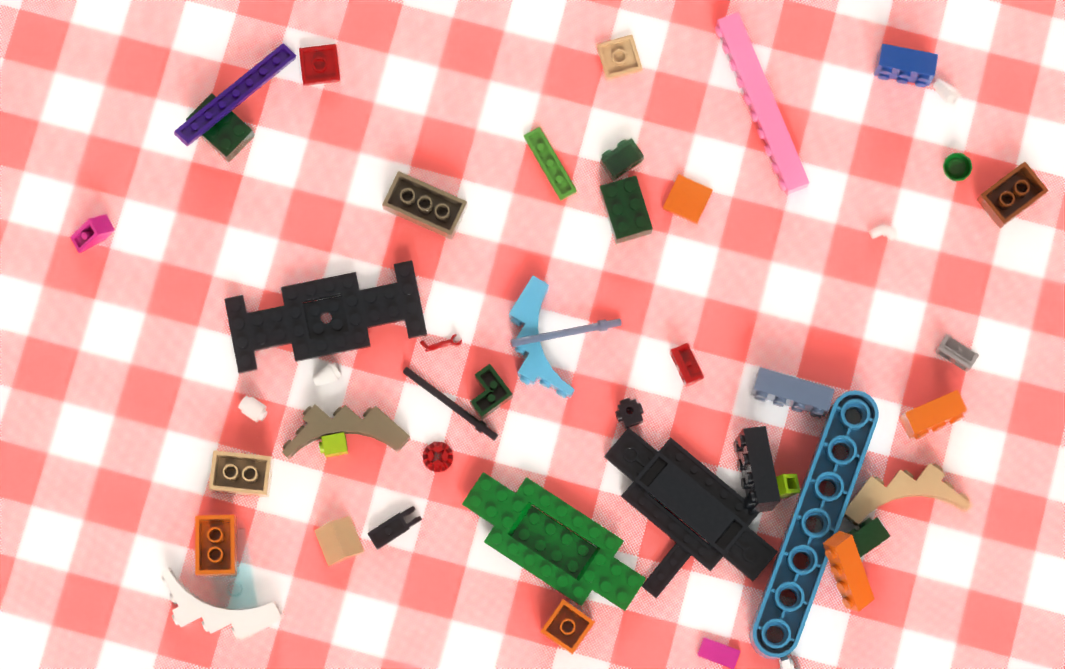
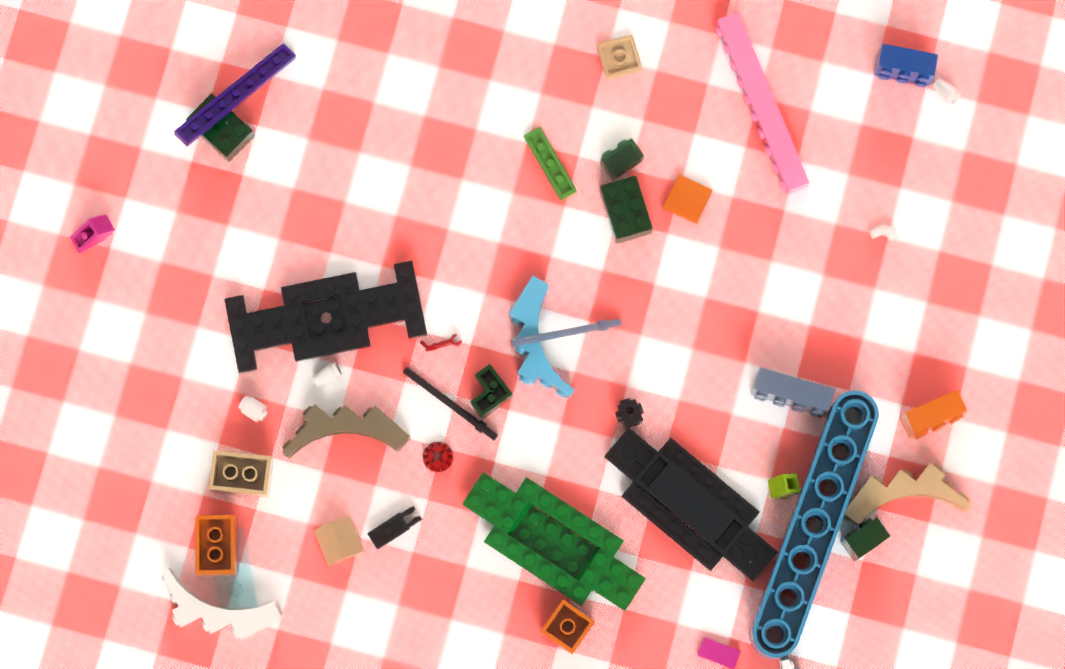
red plate [299,44,341,86] -> none
lime brick [319,432,349,458] -> none
dark tan brick [382,171,468,240] -> none
black tile [641,543,691,598] -> none
red hinge [669,343,705,387] -> none
black brick [733,426,781,514] -> none
orange brick [823,531,875,612] -> none
light grey hinge [935,334,979,372] -> none
green hair [942,152,972,181] -> none
dark orange brick [977,161,1049,229] -> none

